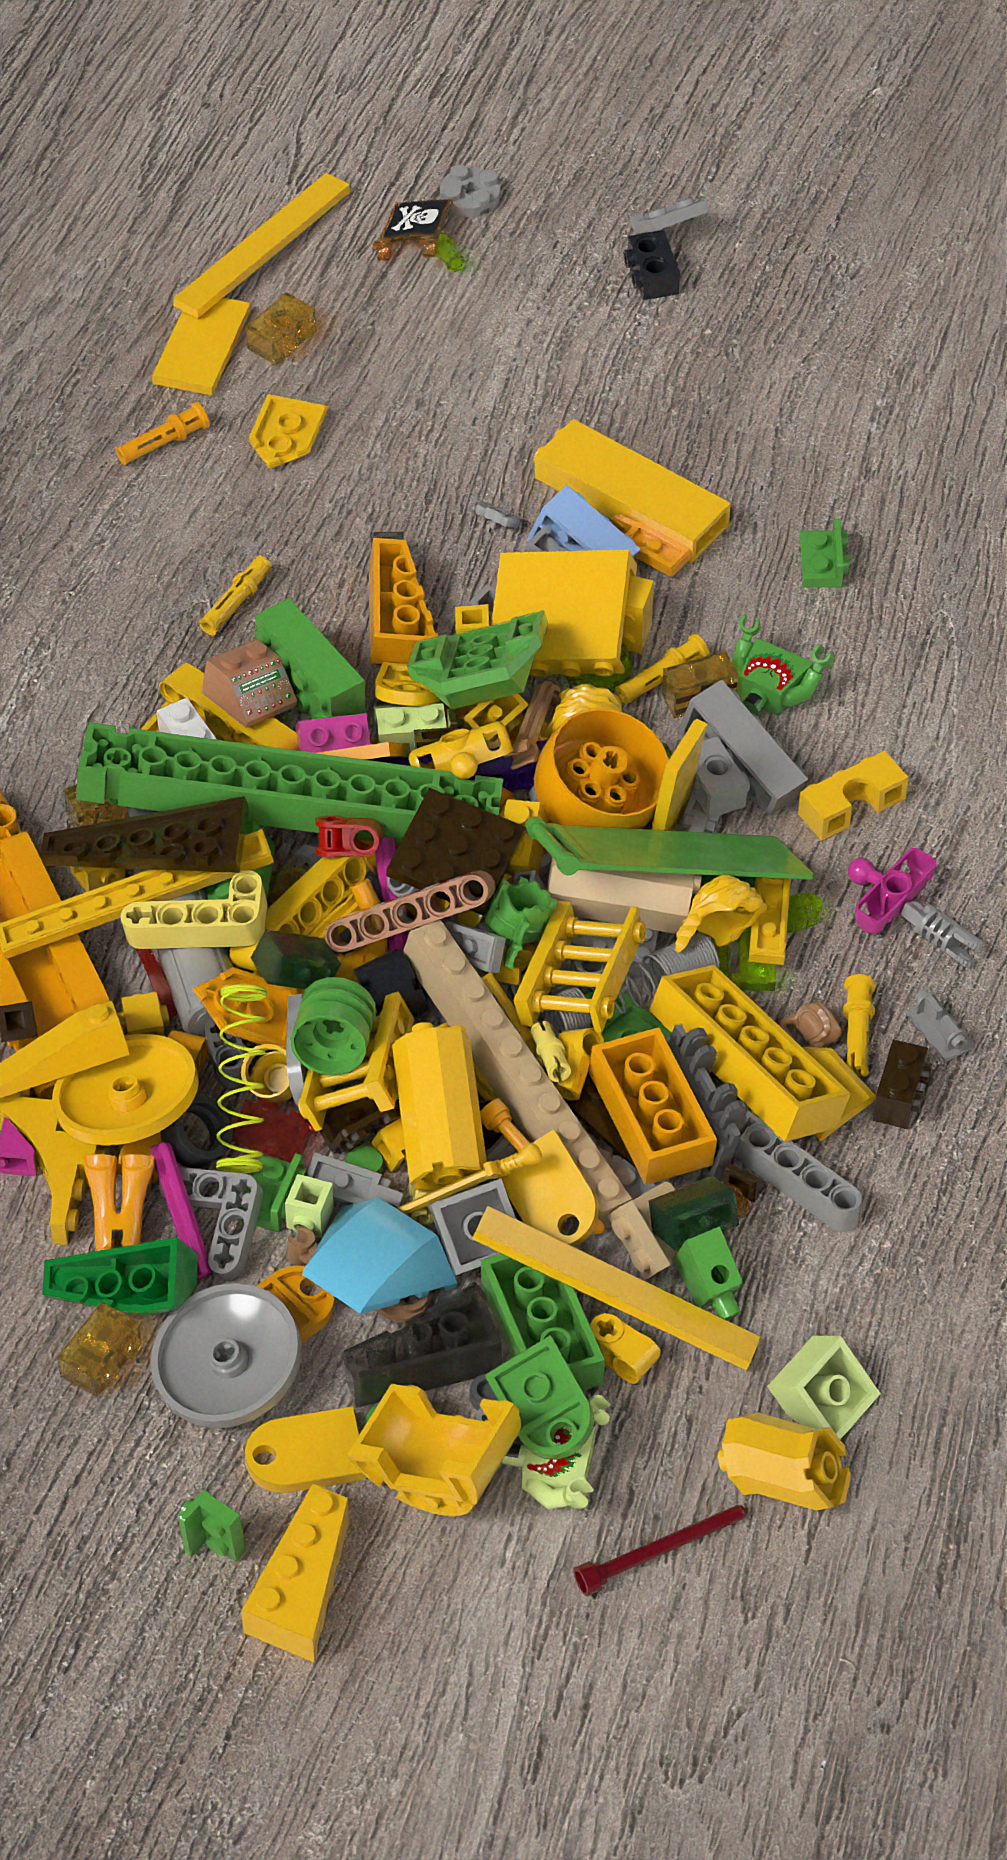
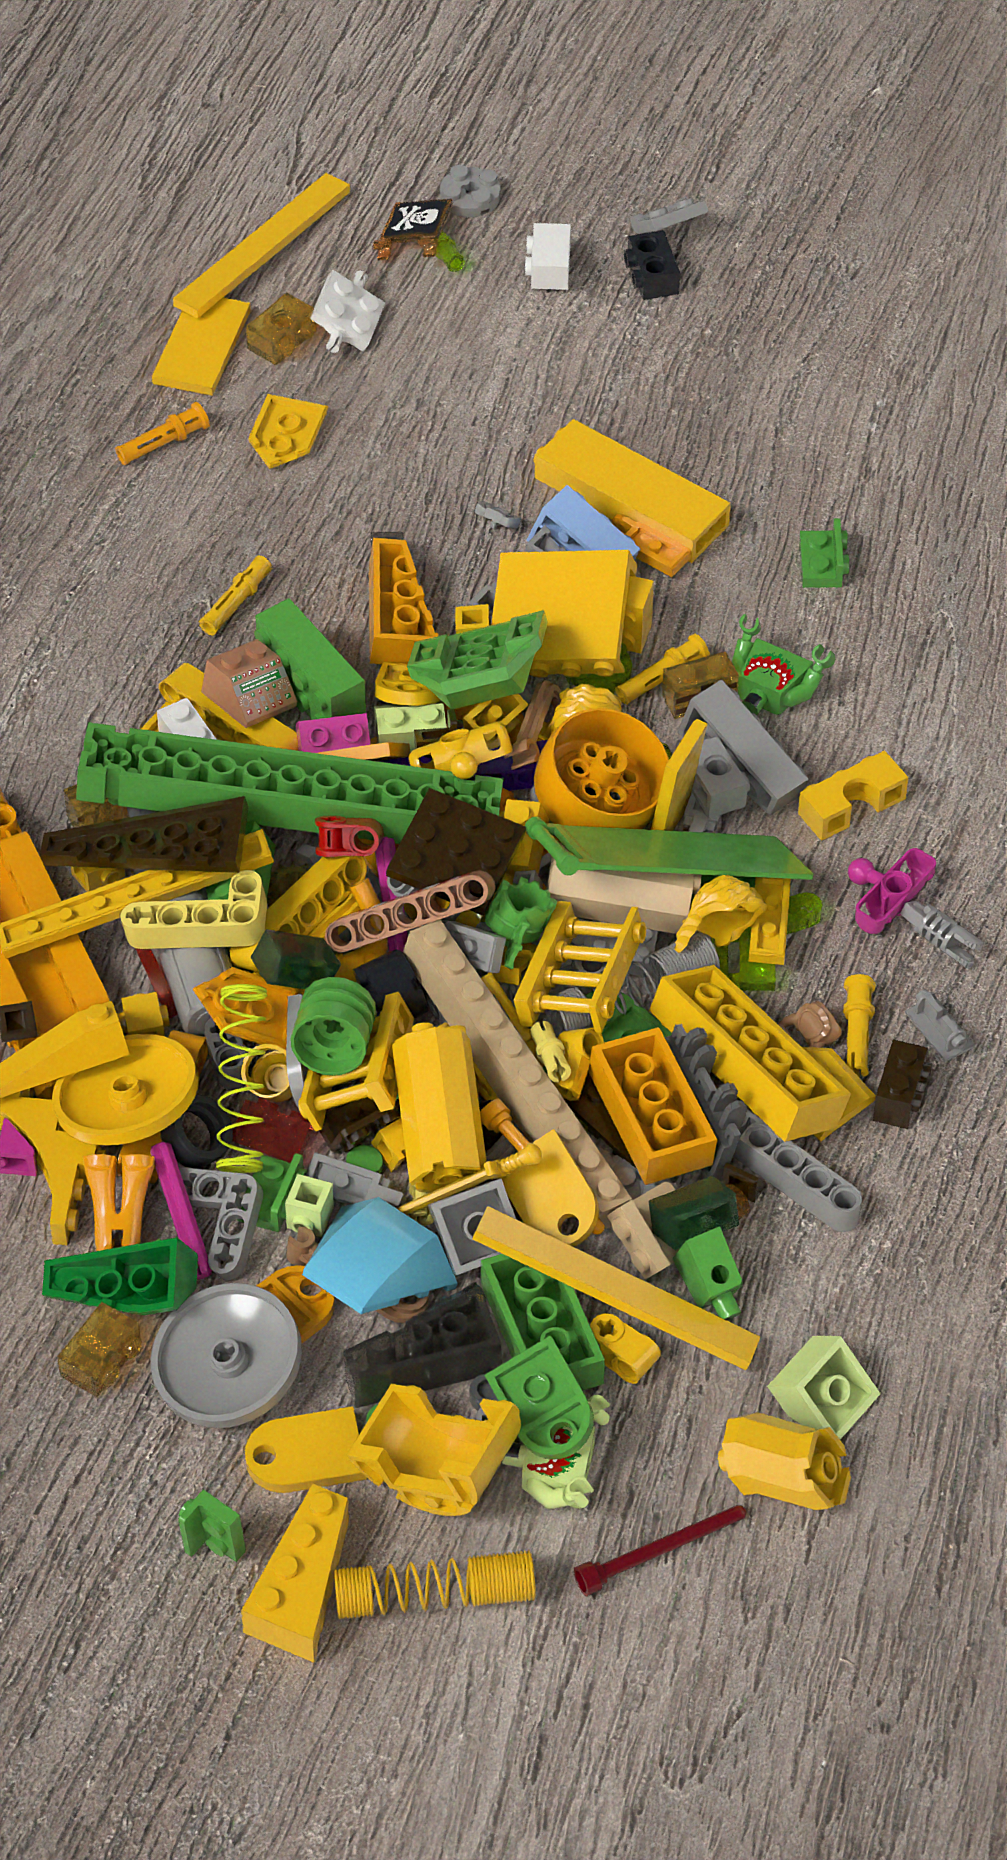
none -> white plate [310,270,385,353]
none -> yellow piece [334,1550,536,1620]
none -> white brick [525,223,571,290]

